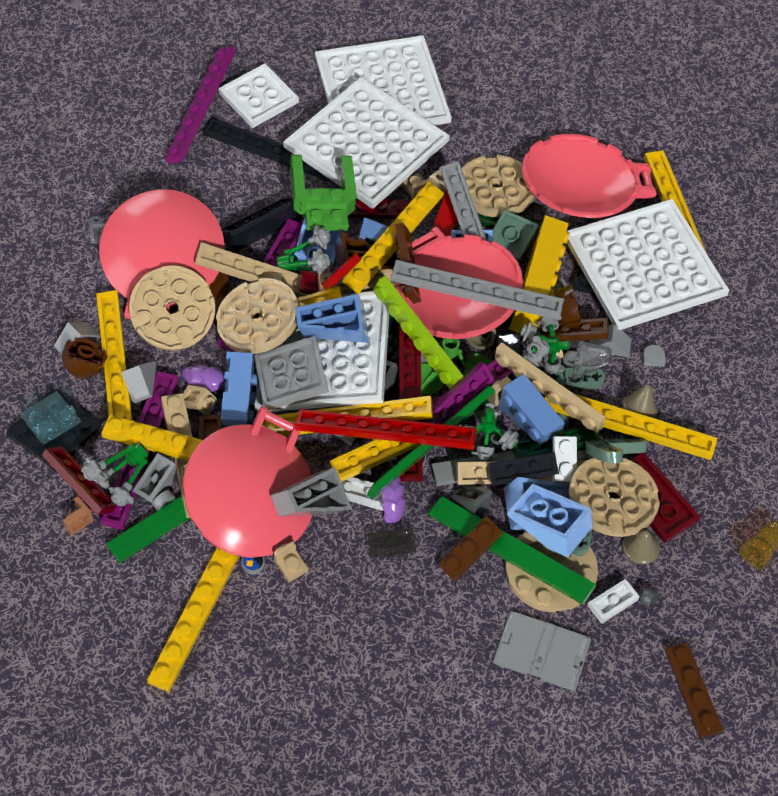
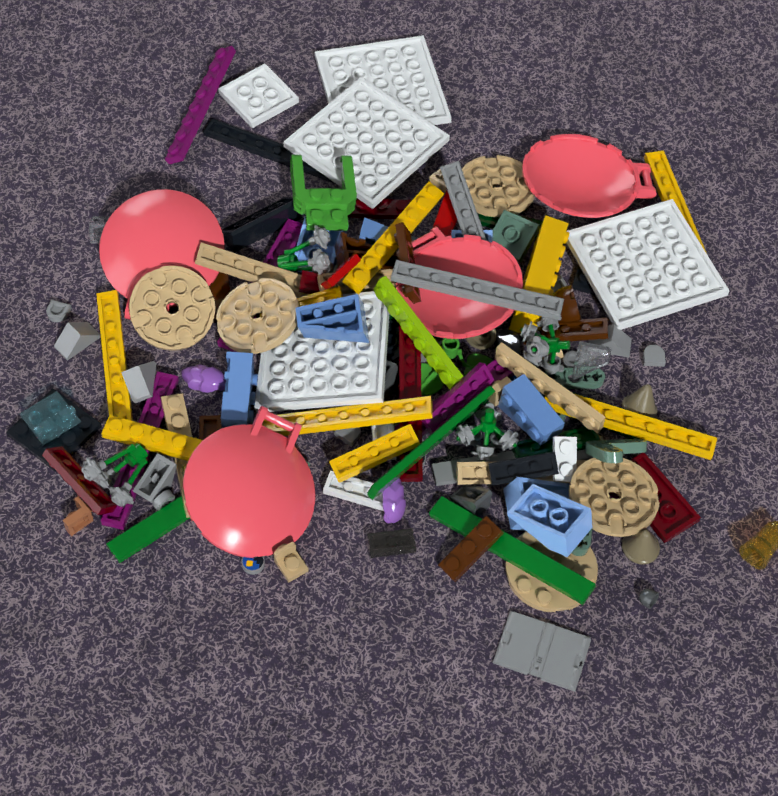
reddish brown cylinder [62,338,107,379] -> none
yellow plate [147,548,240,692] -> none
tan bracket [183,385,218,416] -> none
light grey plate [254,336,329,411] -> none
light grey wedge [270,467,352,517] -> none
red tile [295,409,477,450] -> none
tan bracket [401,173,431,199] -> none
white plate [588,579,640,624] -> none
reddish brown plate [665,643,724,739] -> none
none -> light grey tile [46,299,72,322]

